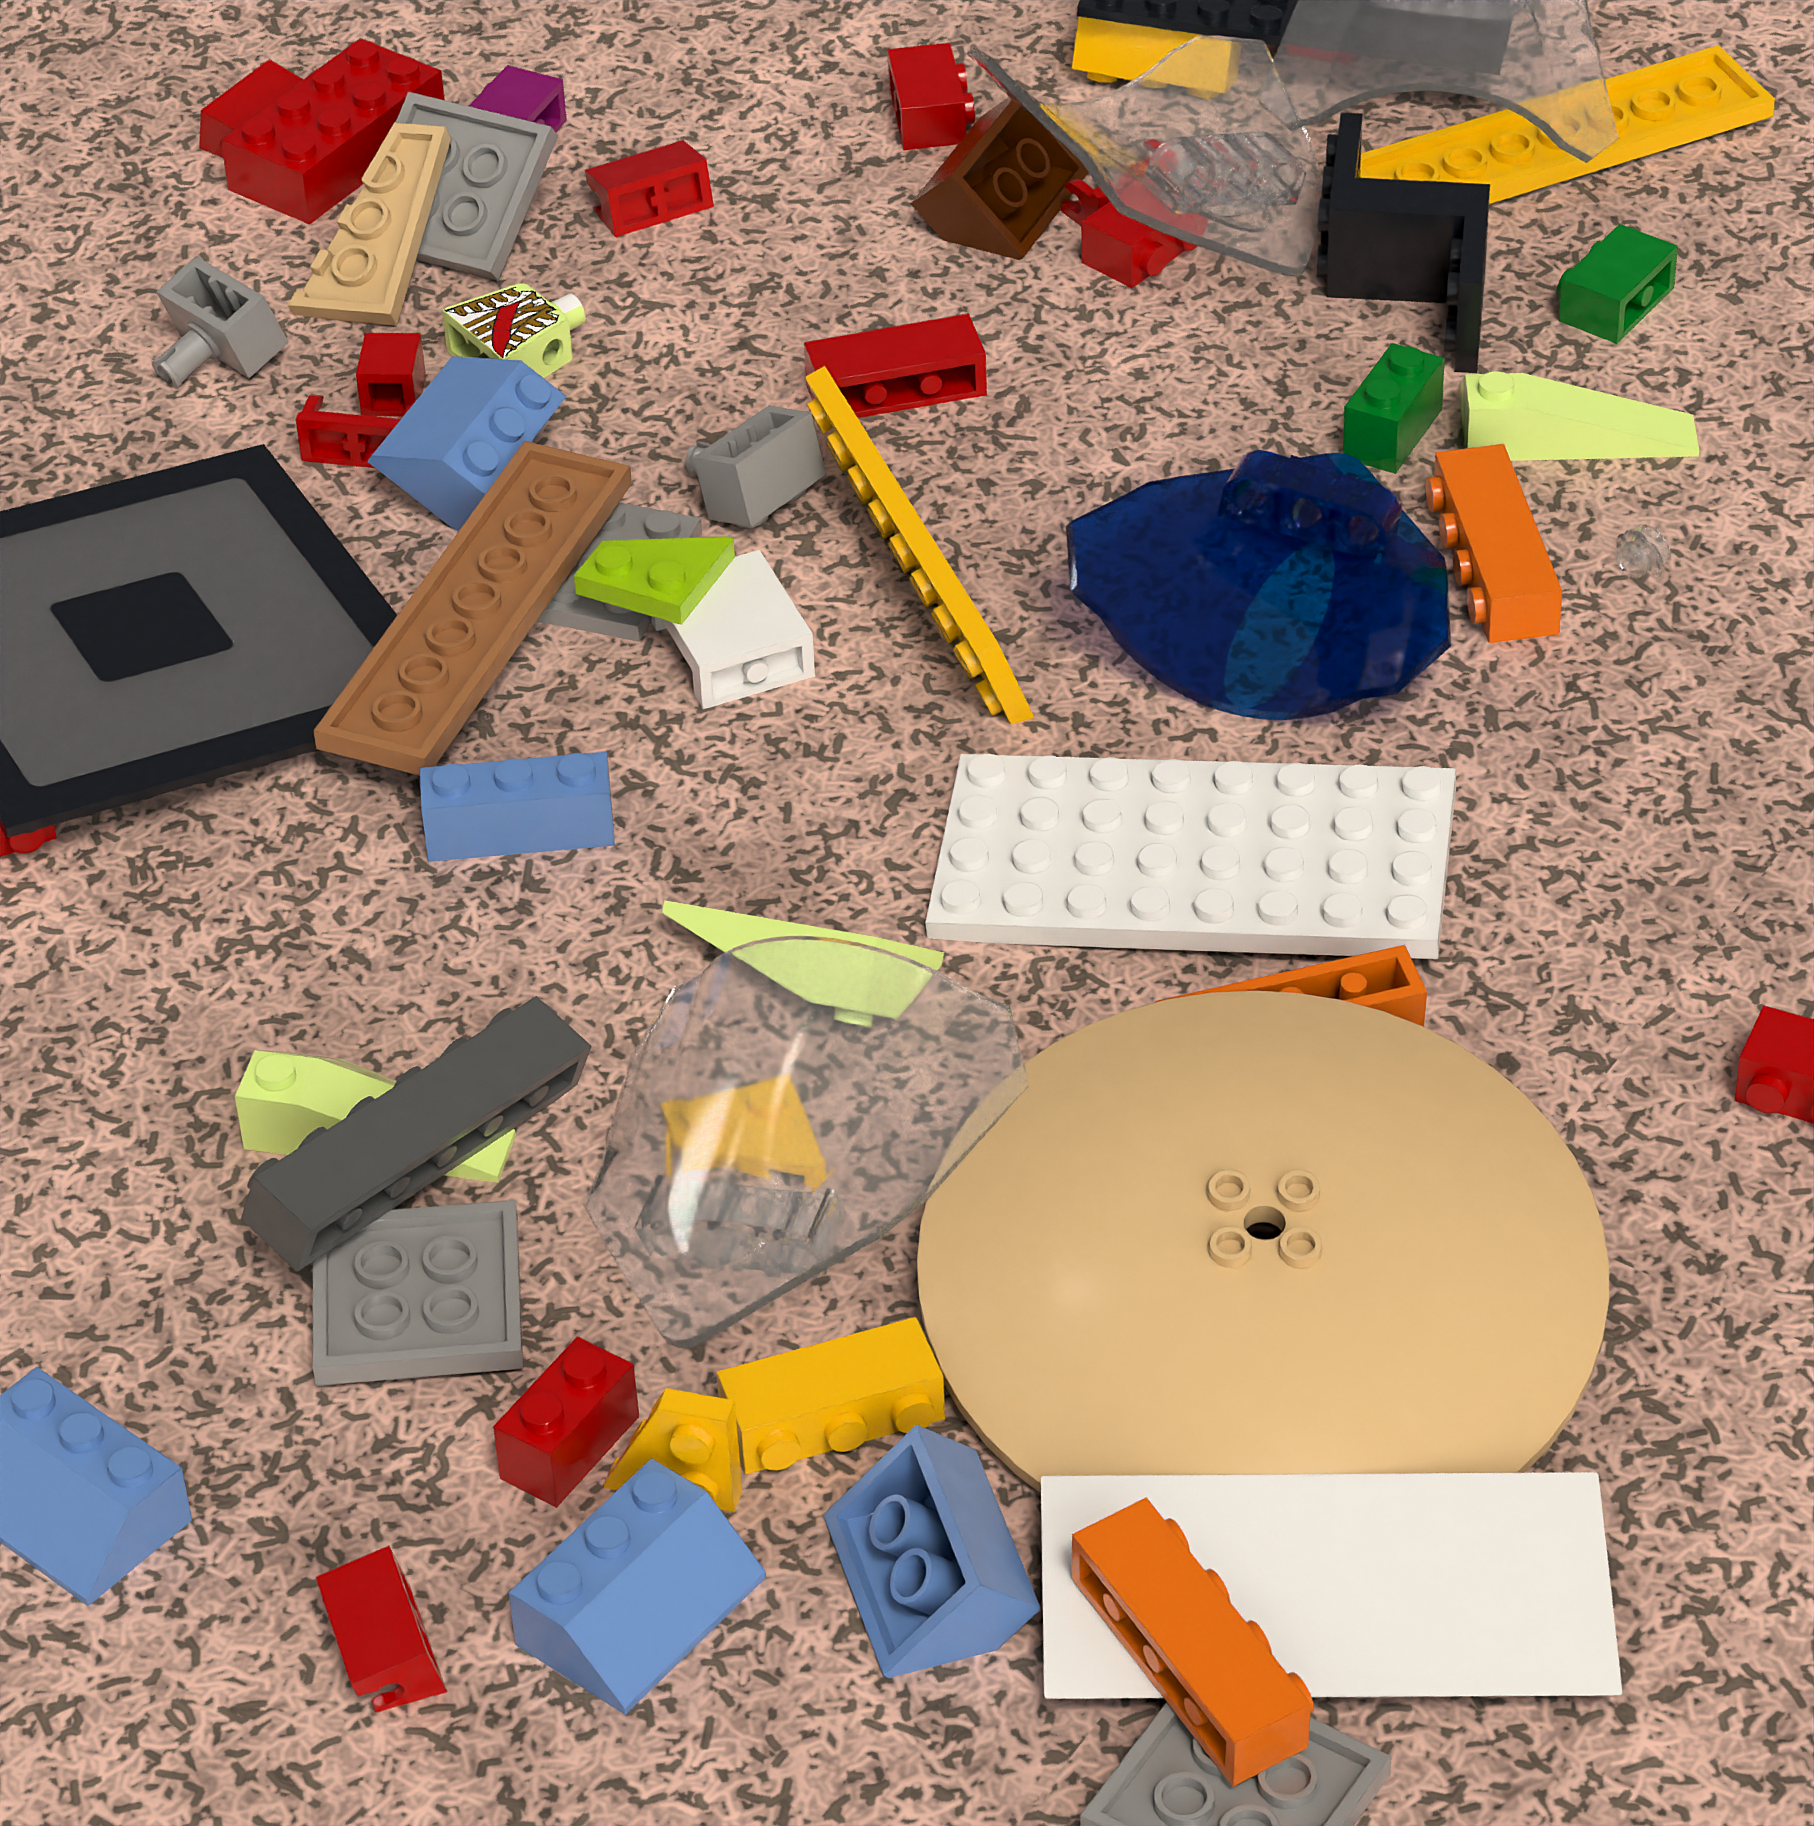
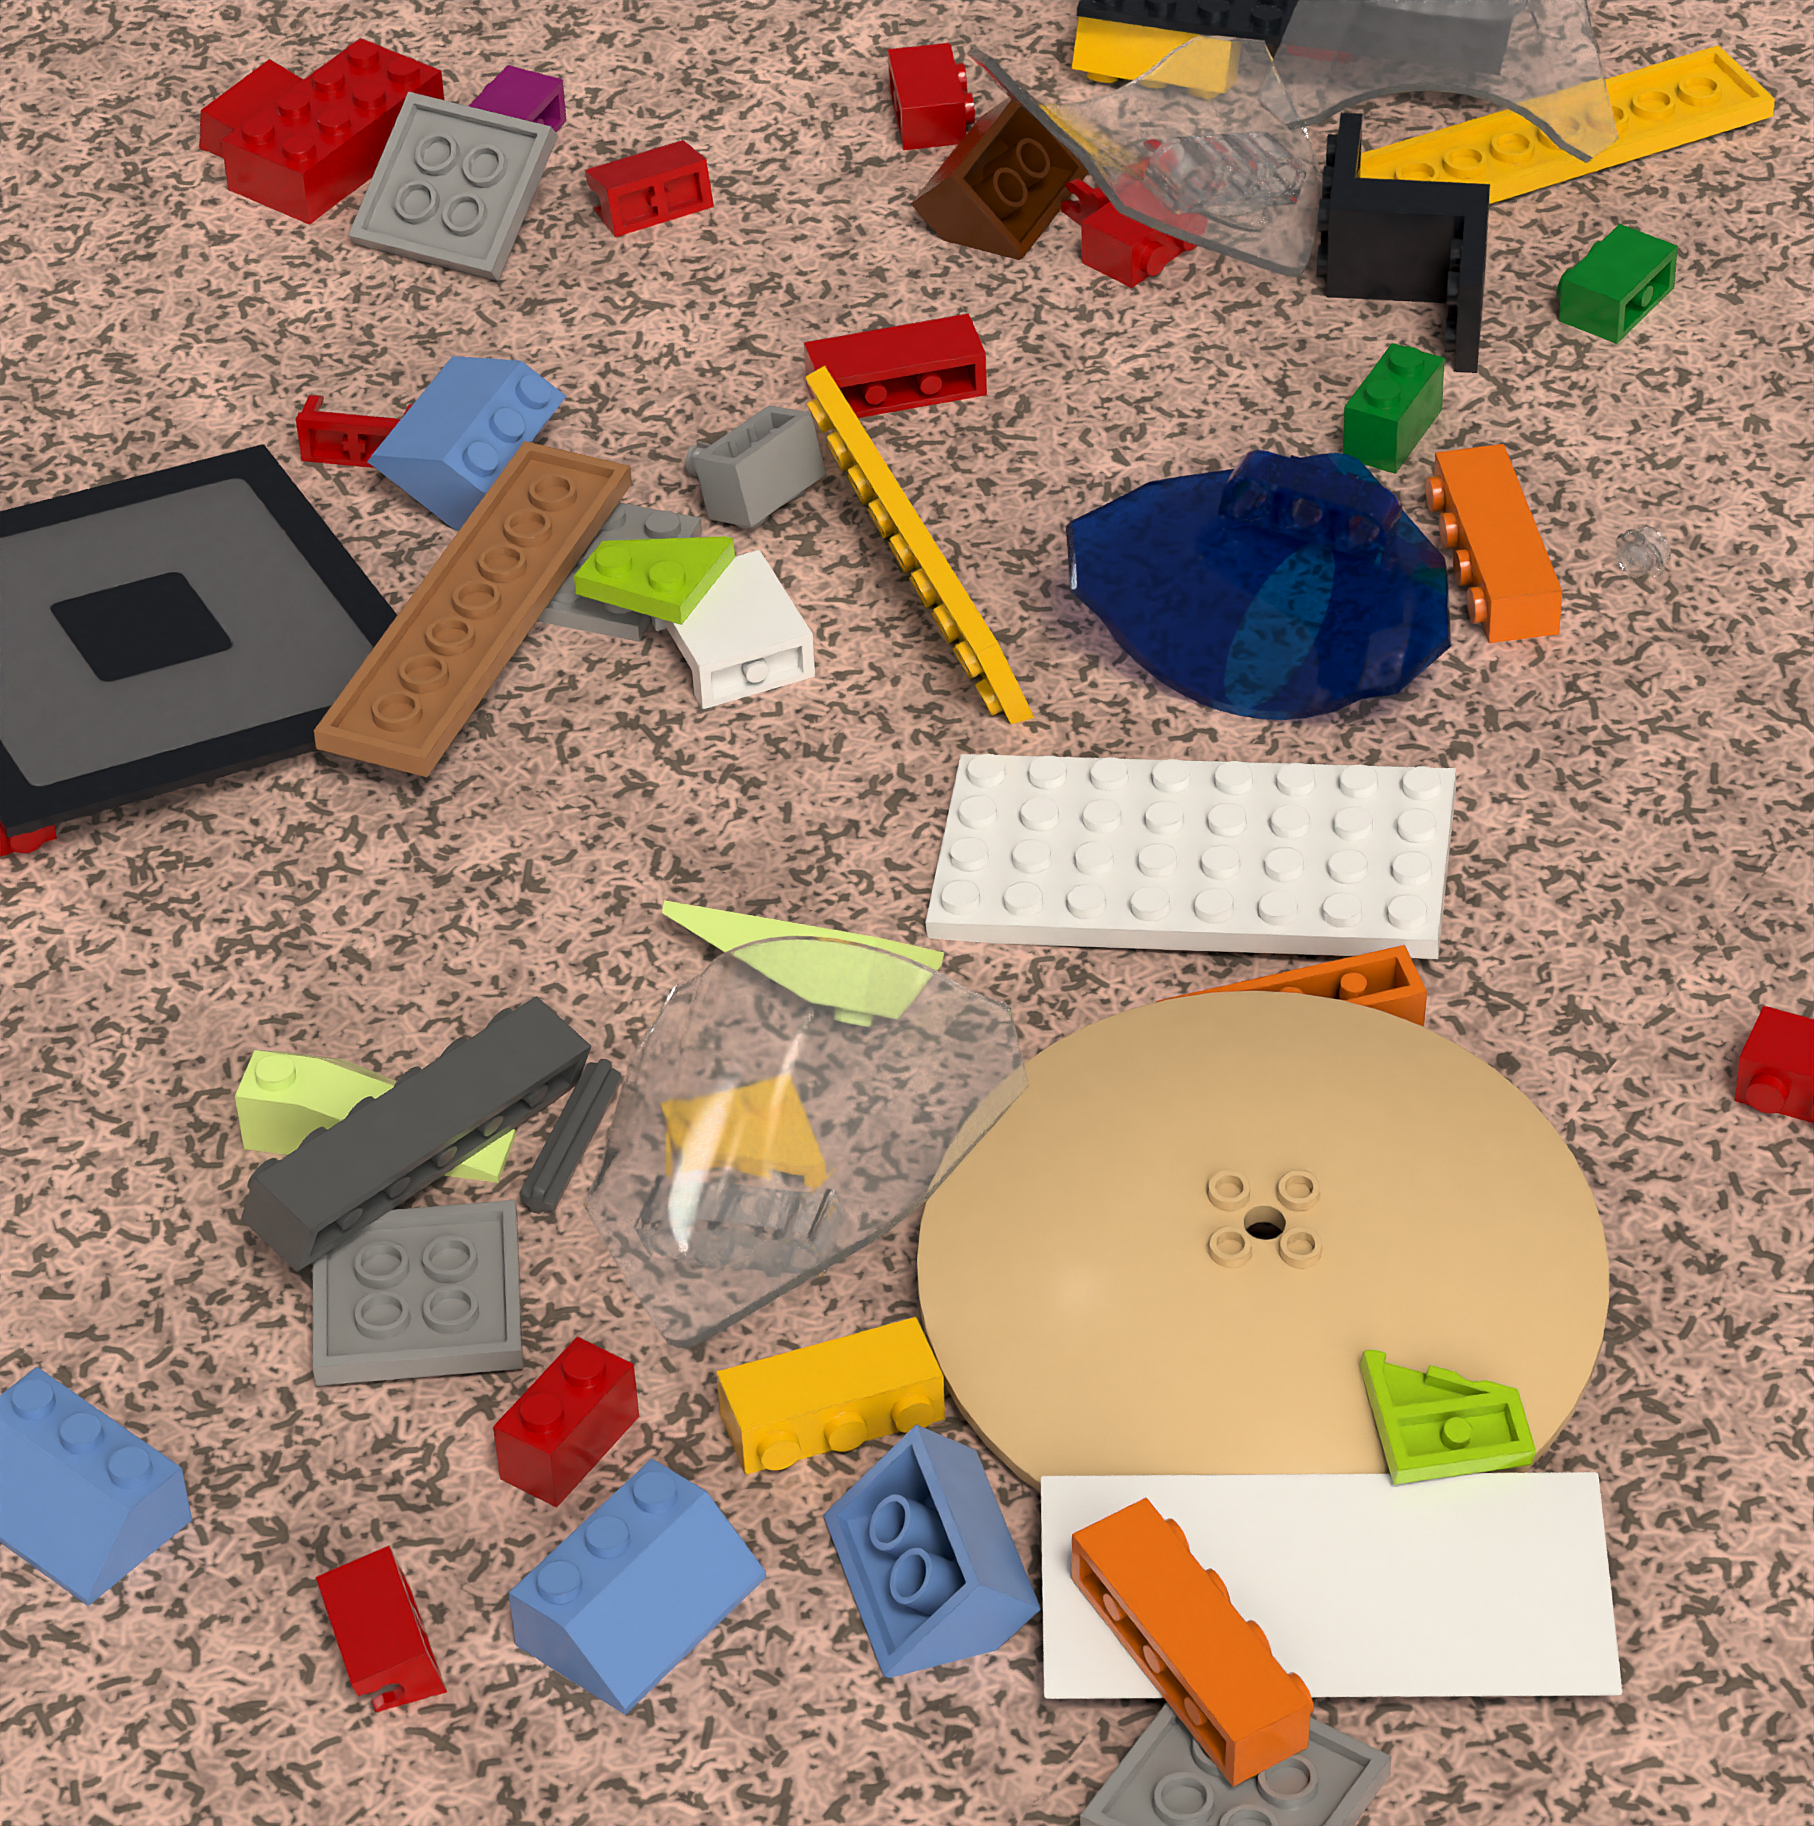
light grey brick [152,256,289,389] -> none
tan wing [288,123,451,326] -> none
red brick [356,333,426,417] -> none
medium blue slope [420,752,615,862] -> none
torso [442,283,586,378] -> none
yellow wing [604,1388,742,1512] -> none
yellowish green wedge [1458,371,1699,461] -> none
none -> dark grey axle [519,1059,622,1214]
none -> lime wing [1360,1350,1536,1485]

